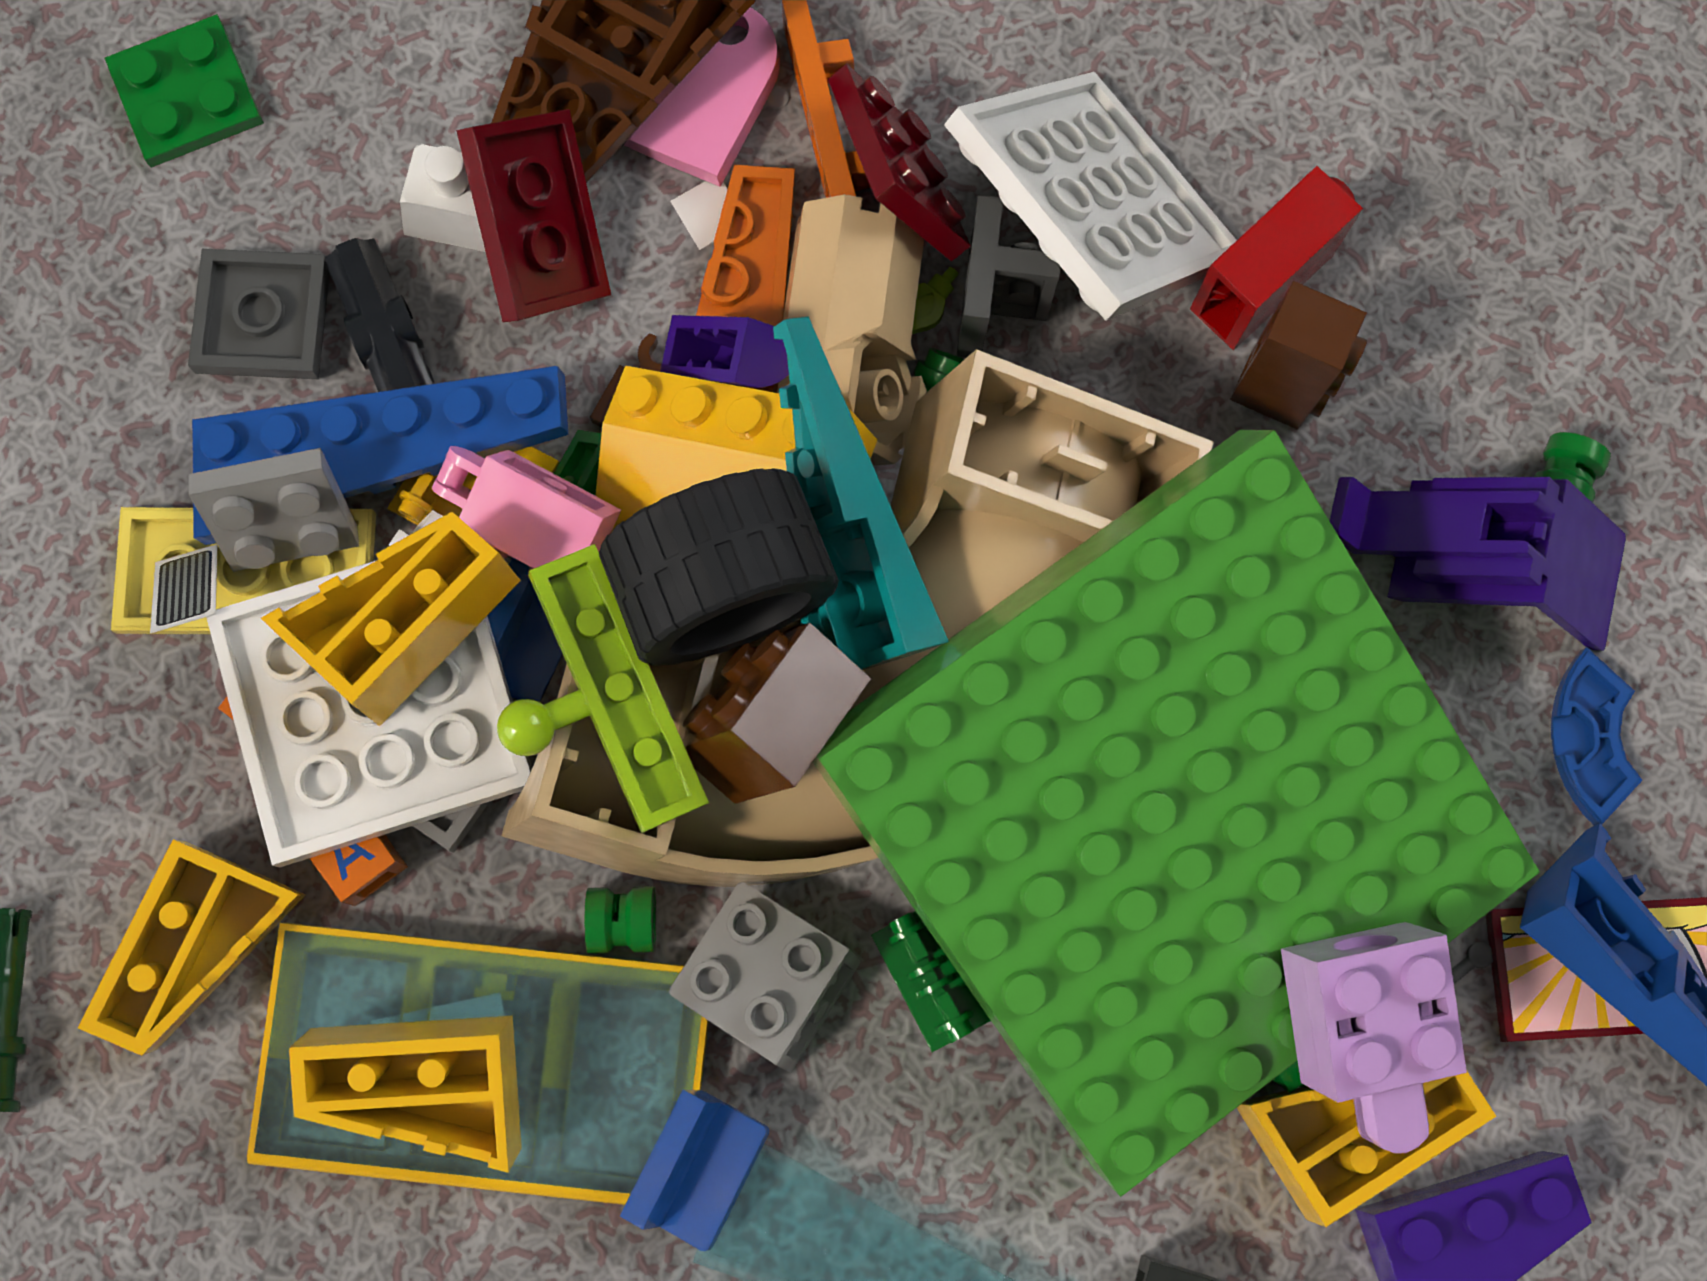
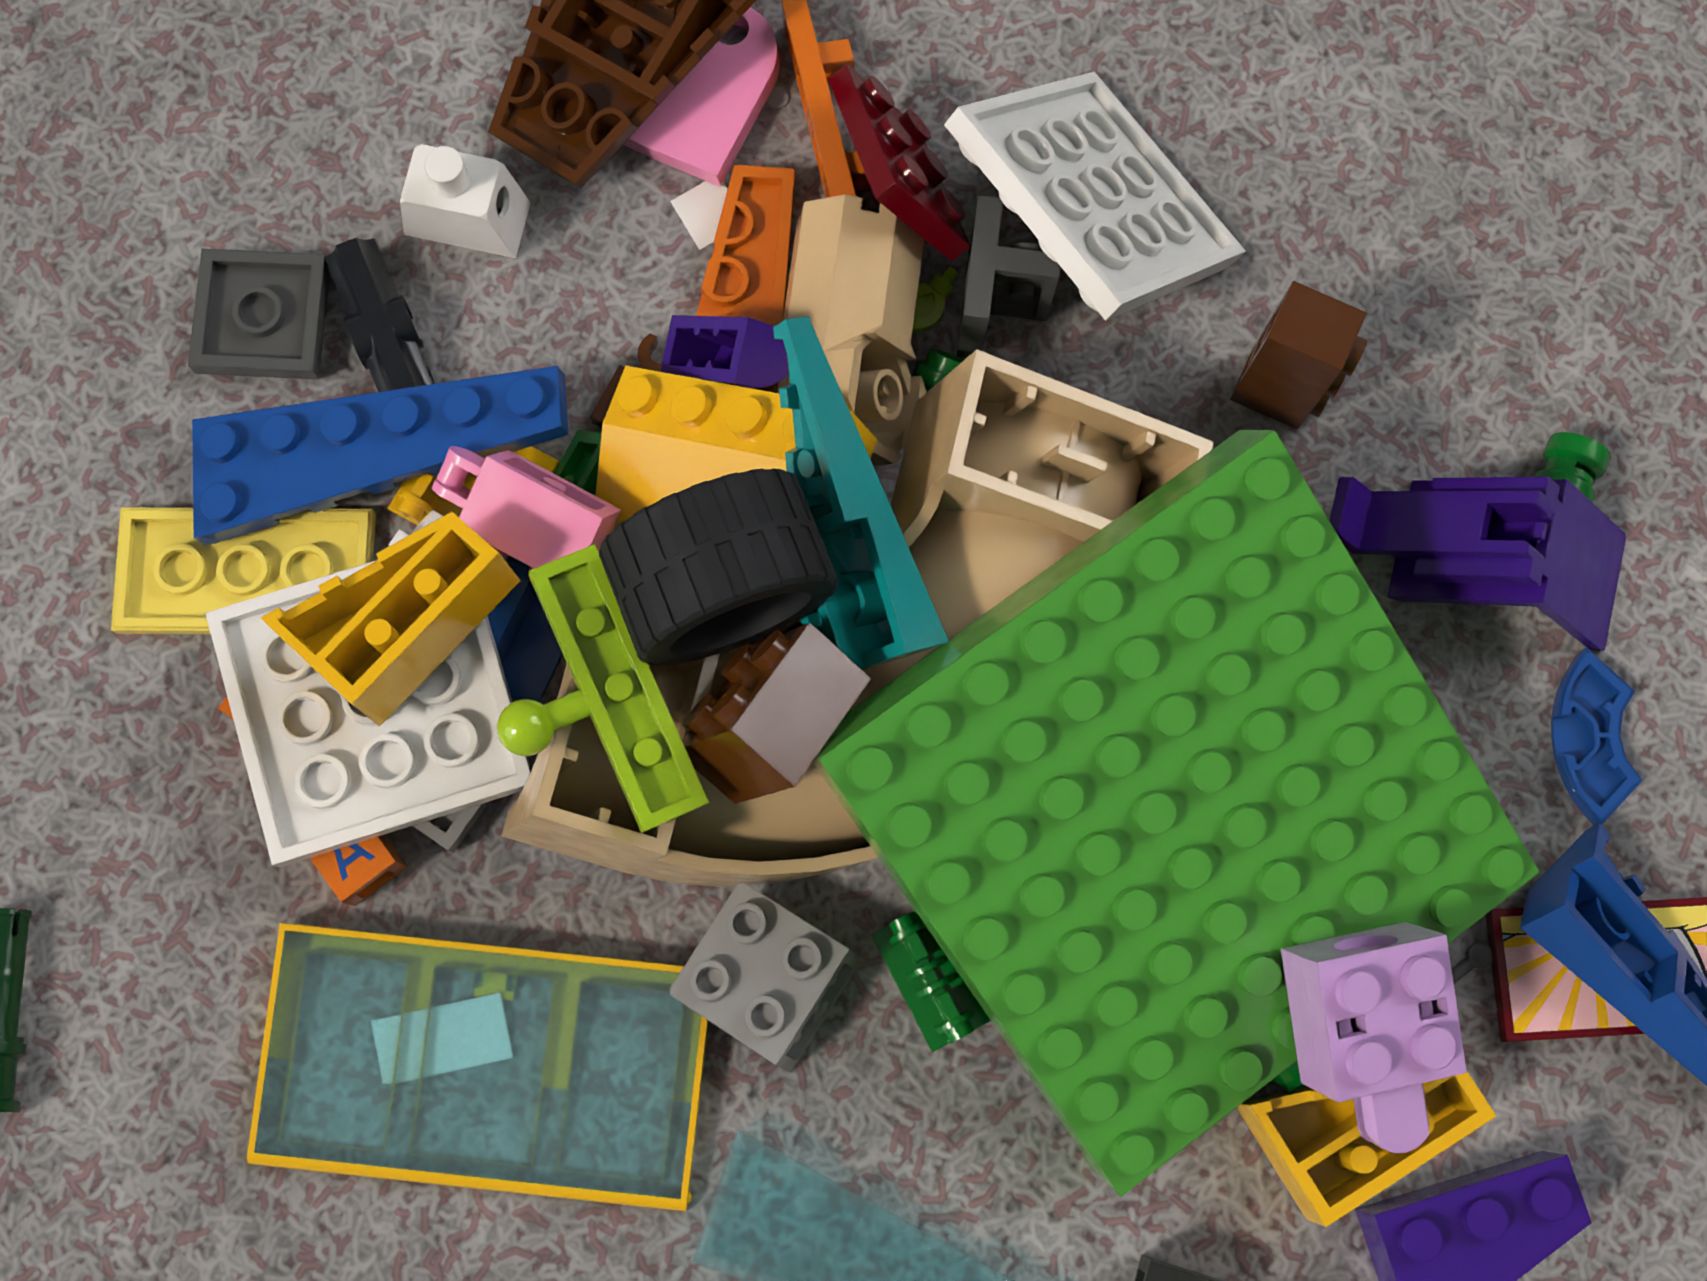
yellow wedge [78,839,306,1056] -> none
green plate [104,14,264,168] -> none
sticker [150,544,218,634] -> none
light grey plate [188,448,359,572] -> none
yellow wedge [289,1015,522,1173] -> none
dark red plate [456,109,612,322] -> none
green wheel [584,886,656,953] -> none
blue panel [620,1089,769,1251] -> none
red brick [1190,166,1363,351] -> none

